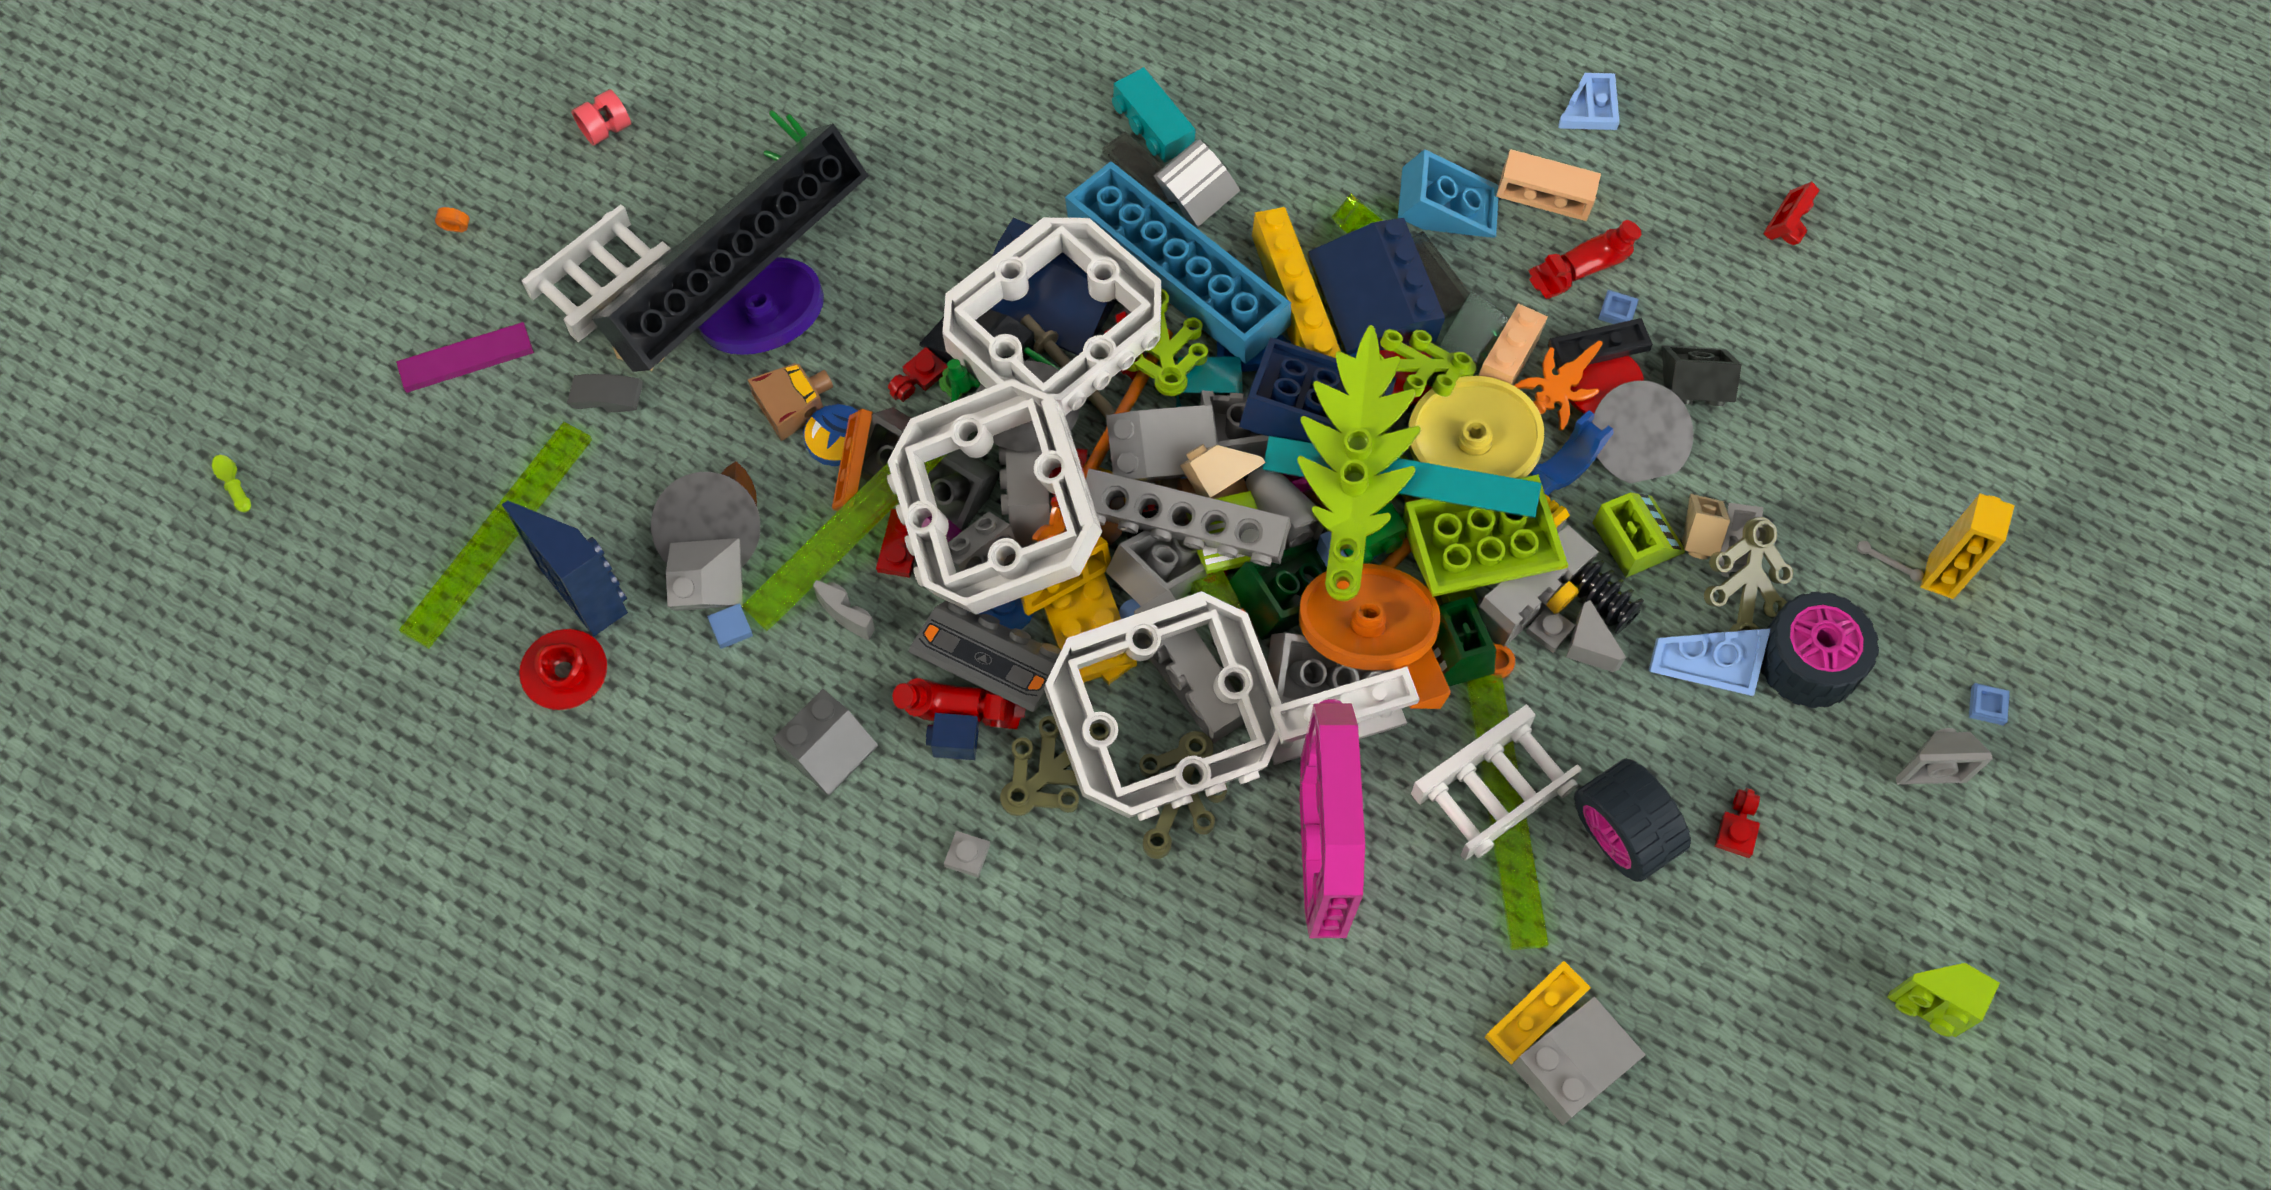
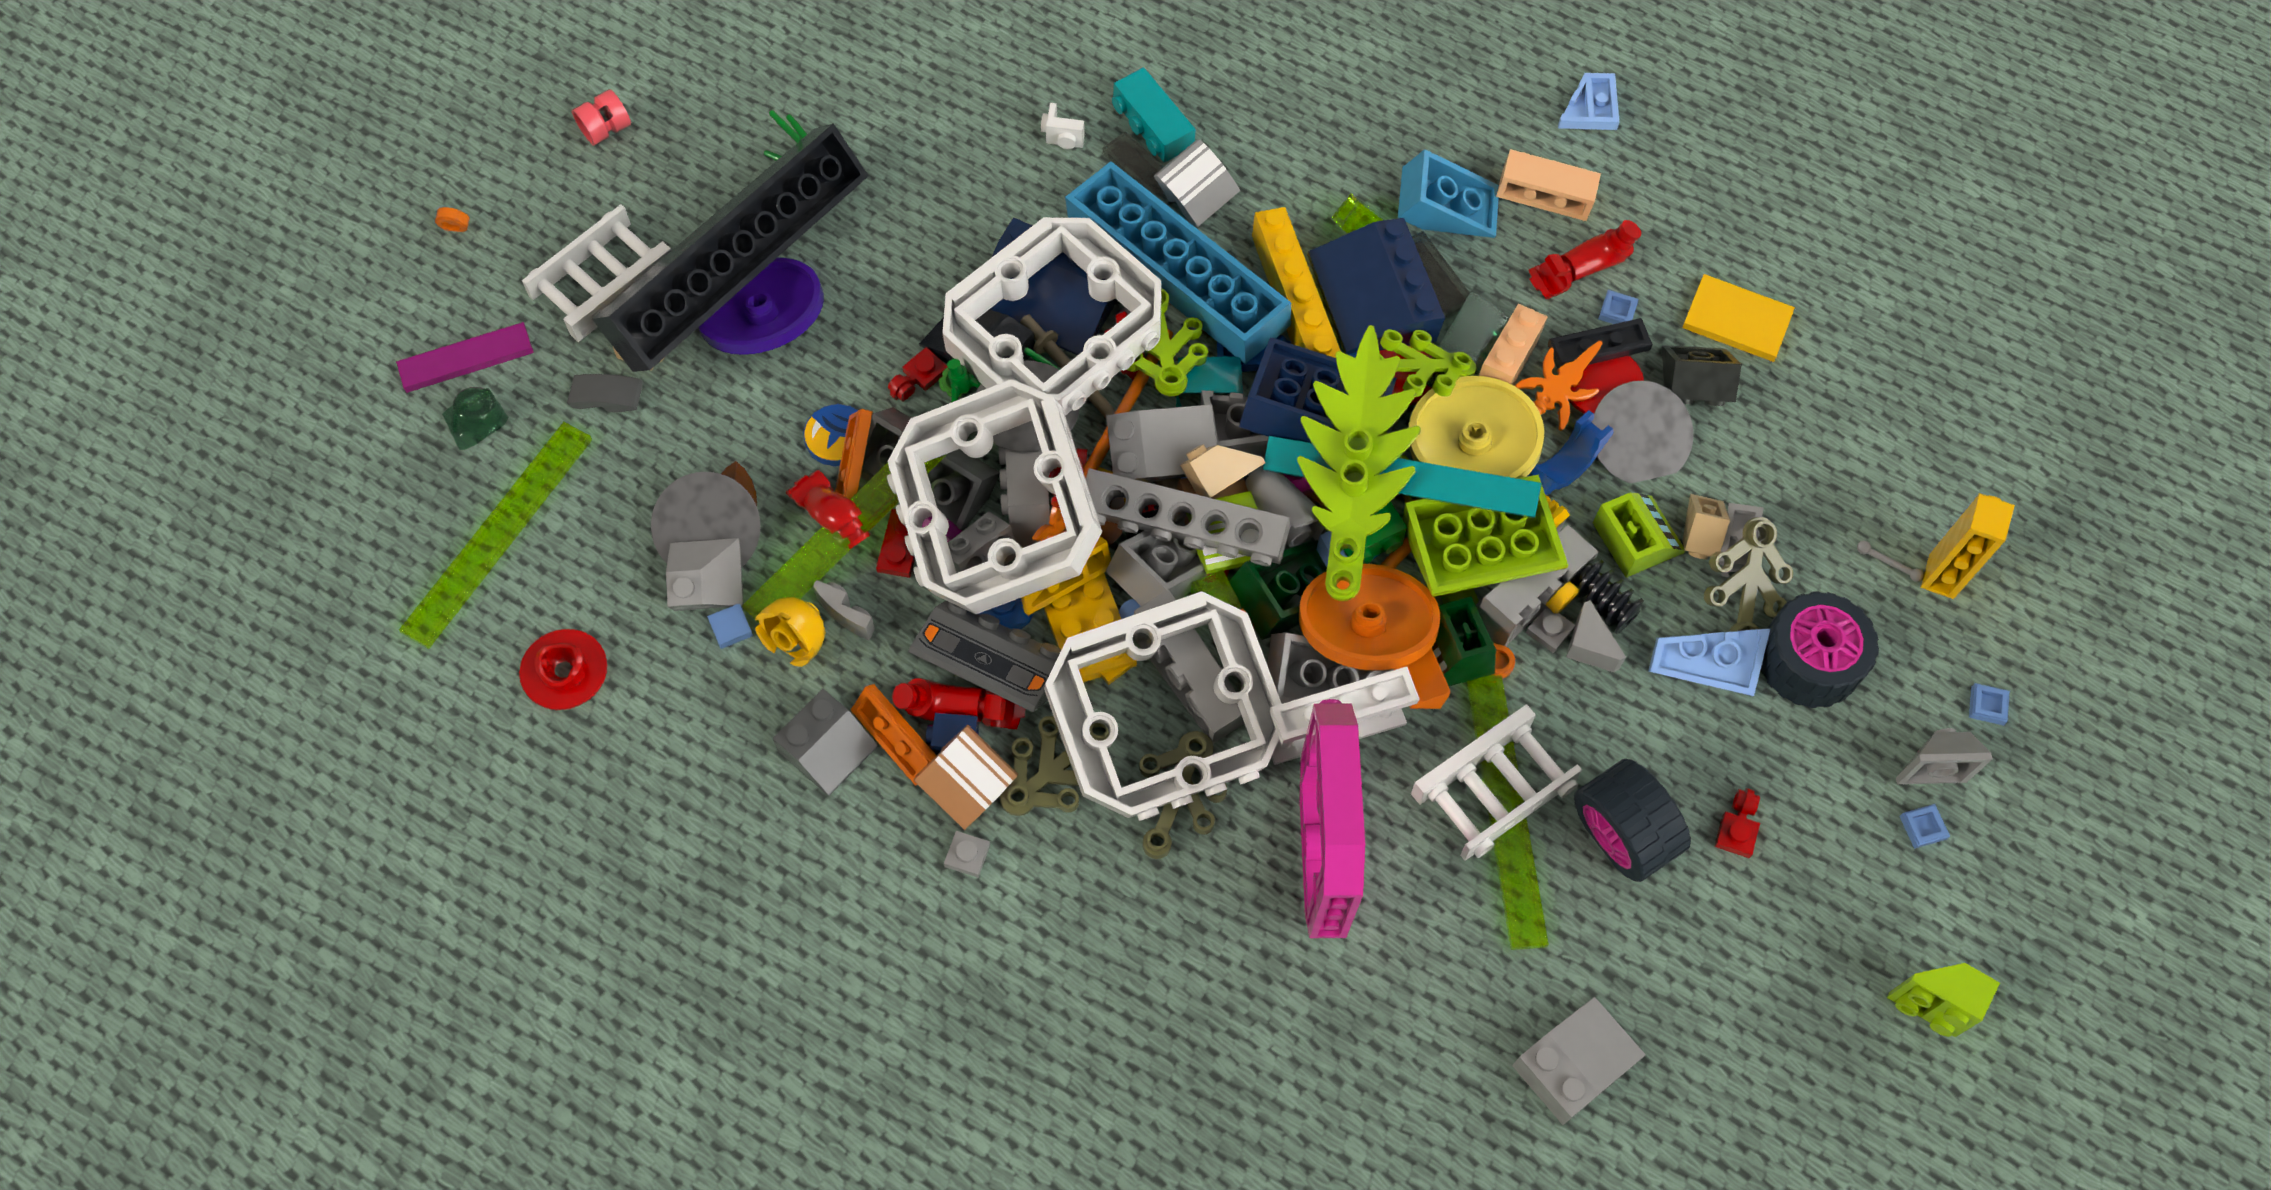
lime piece [212,454,251,513] -> none
dark blue slope [501,500,628,636] -> none
medium nougat torso [748,363,833,441] -> none
yellow plate [1485,961,1591,1065] -> none
red hinge [1763,181,1820,245] -> none
none -> clear green piece [442,387,509,450]
none -> yellow cylinder [755,597,826,667]
none -> red piece [786,470,870,549]
none -> orange tile [850,684,937,786]
none -> slope [914,724,1018,830]
none -> white bracket [1041,103,1084,149]
none -> yellow tile [1682,274,1795,362]
none -> medium blue tile [1899,804,1950,849]

